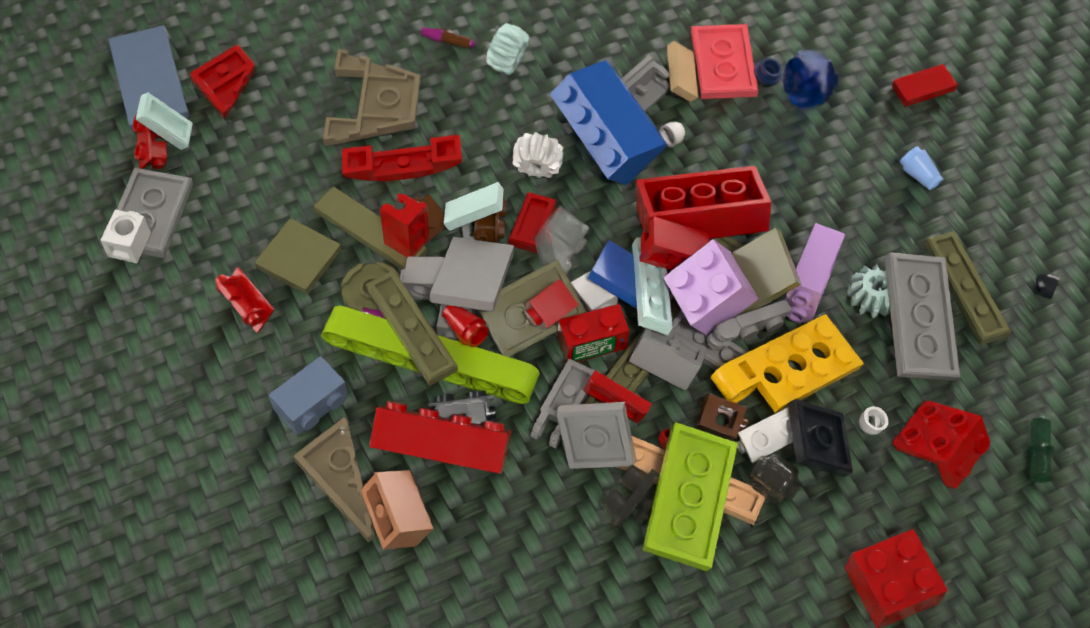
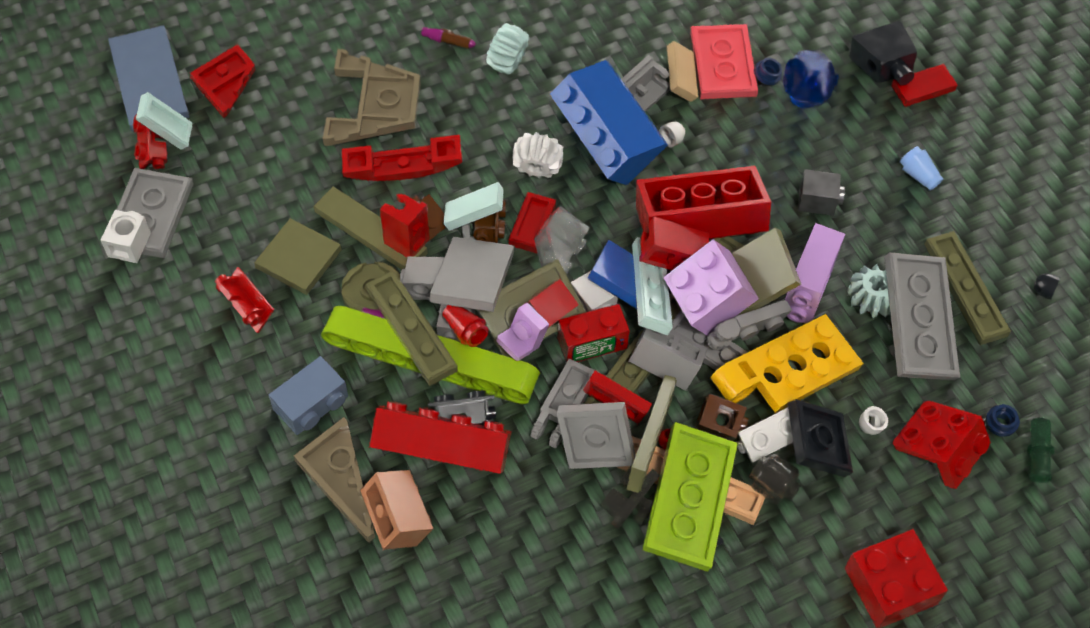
none -> lavender bracket [496,303,549,361]
none -> tile [627,375,677,493]
none -> flat silver brick [798,169,845,216]
none -> black torso [849,20,917,86]
none -> dark blue plate [986,404,1020,437]

